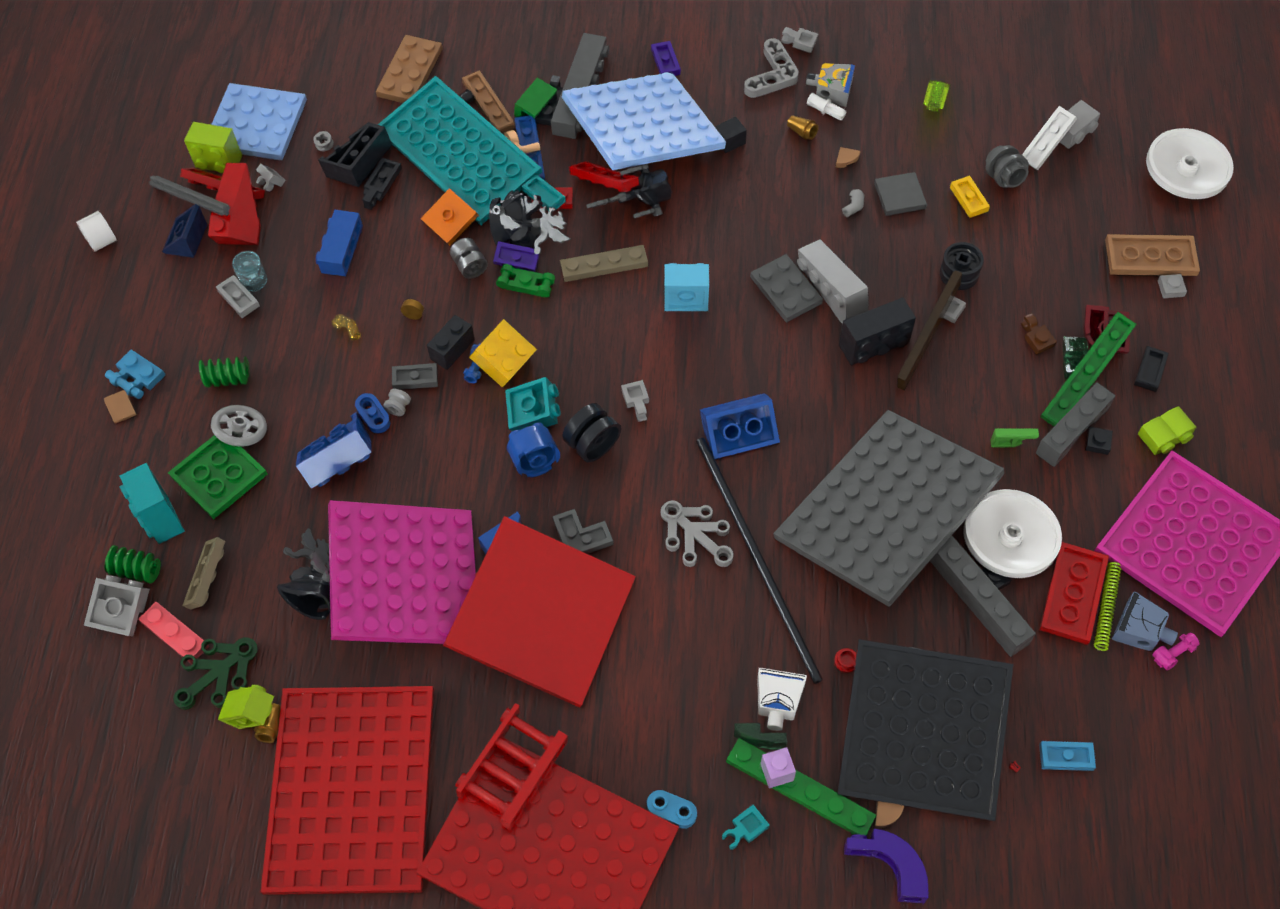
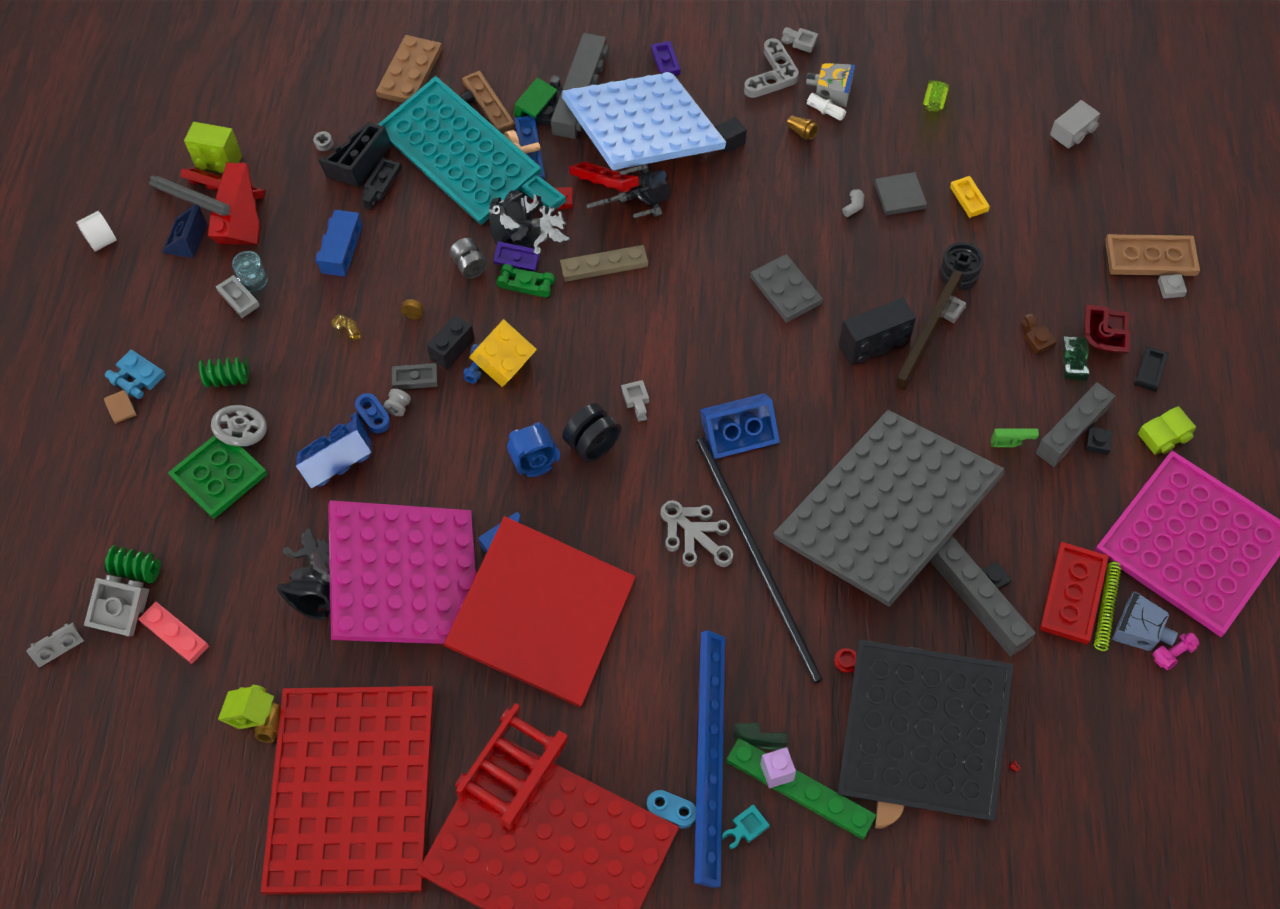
teal brick [119,463,185,544] -> none
dark green plant [173,637,258,710] -> none
dark tan plate [182,537,225,610] -> none
light blue plate [211,83,307,161] -> none
light grey tile [256,164,286,192] -> none
orange plate [421,188,479,246] -> none
teal plate [505,377,561,431] -> none
dark grey plate [552,509,614,554] -> none
medium azure container [665,263,709,311] -> none
white torso [757,668,807,731] -> none
light grey wedge [797,239,868,325] -> none
medium nougat tile [836,147,861,168] -> none
dark purple arch [844,829,928,903] -> none
white dish [964,489,1062,578] -> none
dark grey piece [985,145,1029,188] -> none
white plate [1022,106,1077,171] -> none
dark azure plate [1039,741,1096,771] -> none
green tile [1040,312,1137,426] -> none
white dish [1146,128,1233,199] -> none
none -> light grey hinge [26,622,84,668]
none -> blue plate [694,630,725,888]

